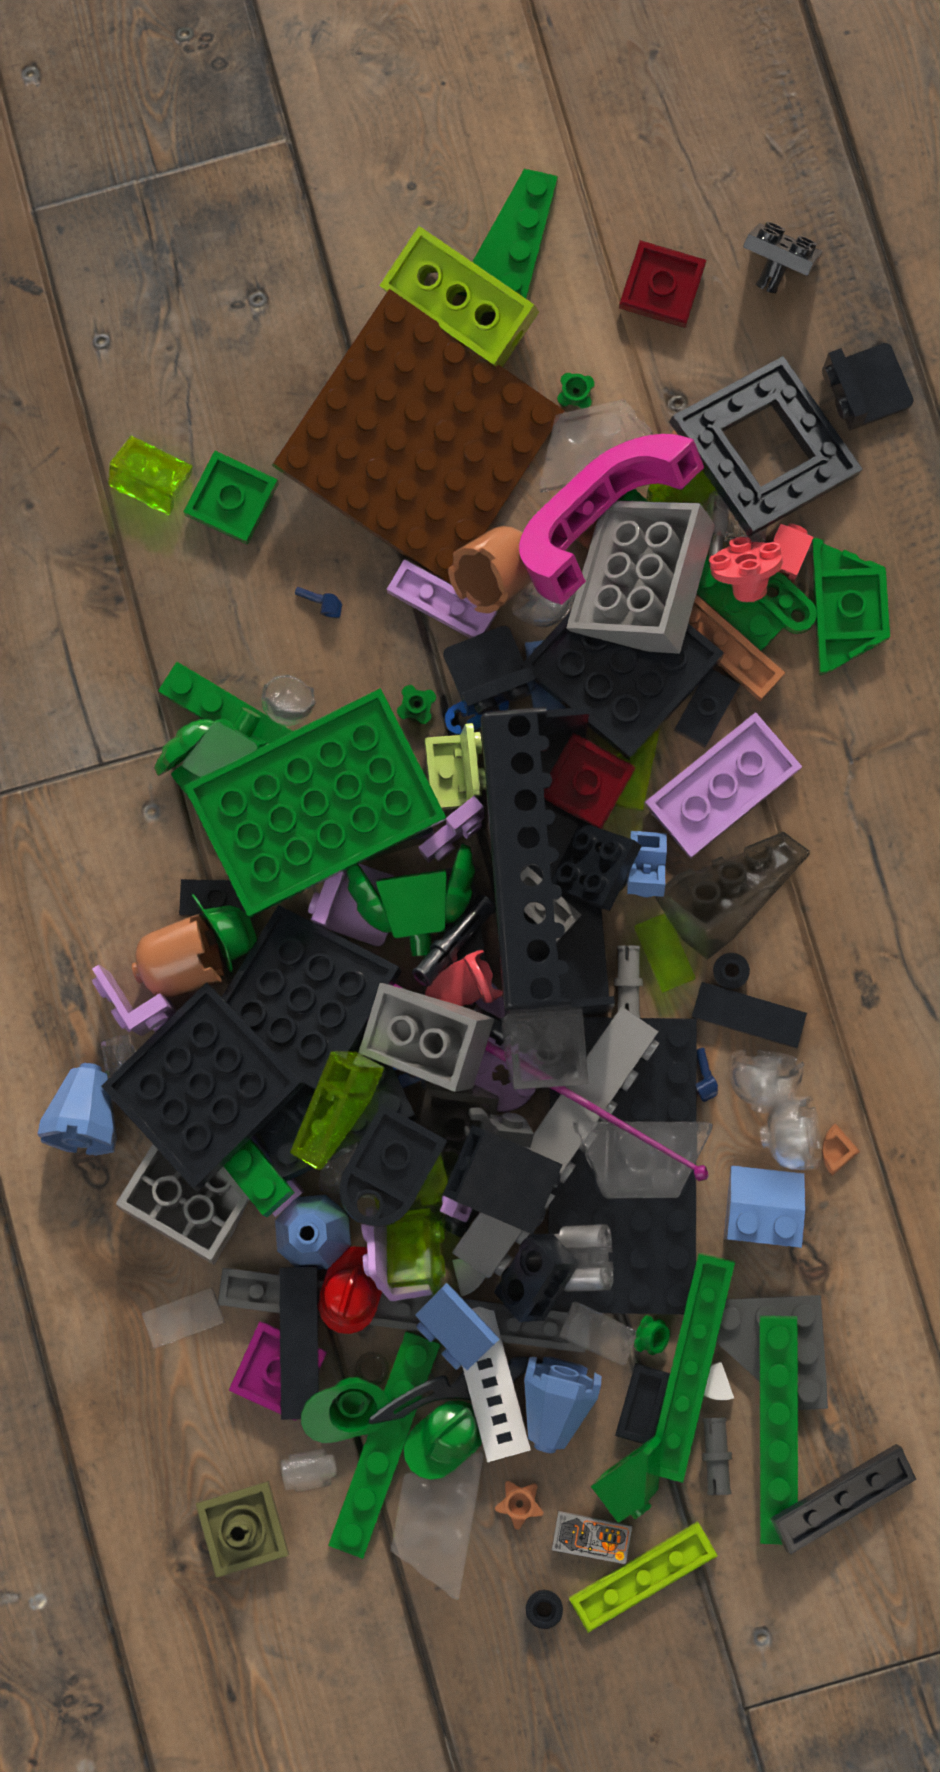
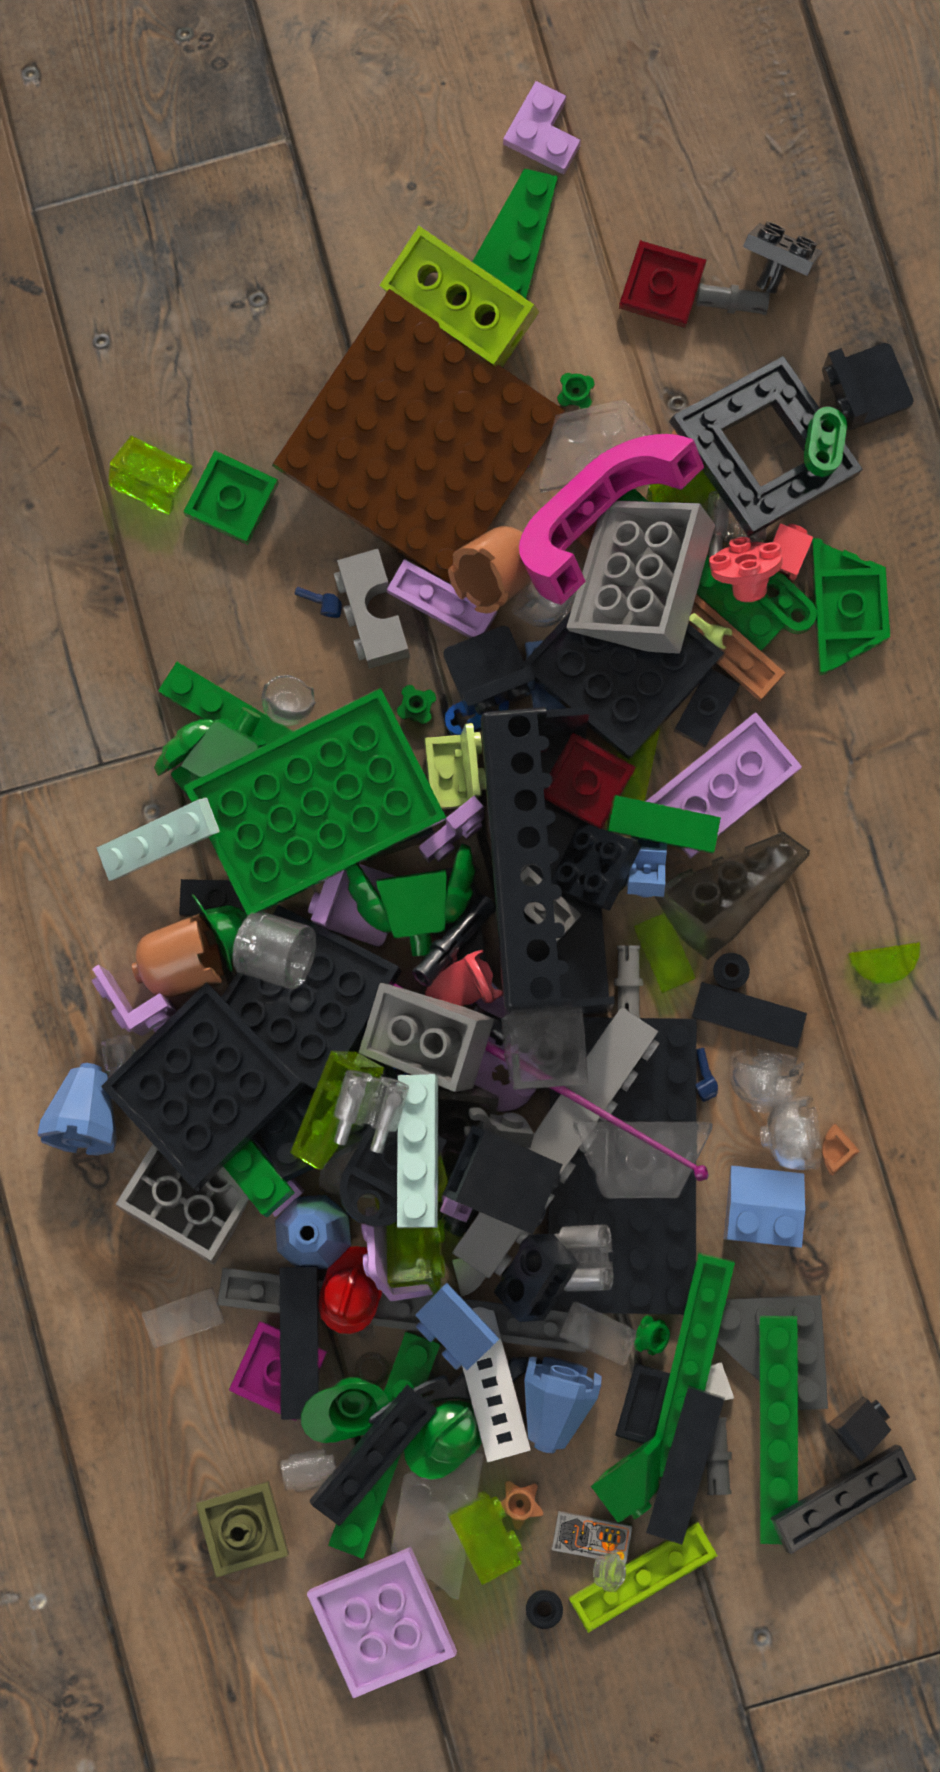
none -> light aqua plate [97,798,220,881]
none -> clear piece [233,911,317,990]
none -> lavender plate [307,1547,457,1698]
none -> black tile [309,1384,437,1526]
none -> light grey arch [333,549,410,669]
none -> clear piece [334,1070,409,1153]
none -> light aqua plate [397,1074,438,1228]
none -> clear neon green bracket [447,1491,523,1585]
none -> lavender plate [503,81,581,175]
none -> clear plate [593,1553,626,1592]
none -> green tile [606,795,721,854]
none -> black tile [646,1386,725,1545]
none -> yellowish green hand [689,613,732,649]
none -> dark grey pin [696,283,770,315]
none -> green plate [804,407,847,477]
none -> black slope [828,1397,891,1461]
none -> clear neon green plate [847,942,920,985]

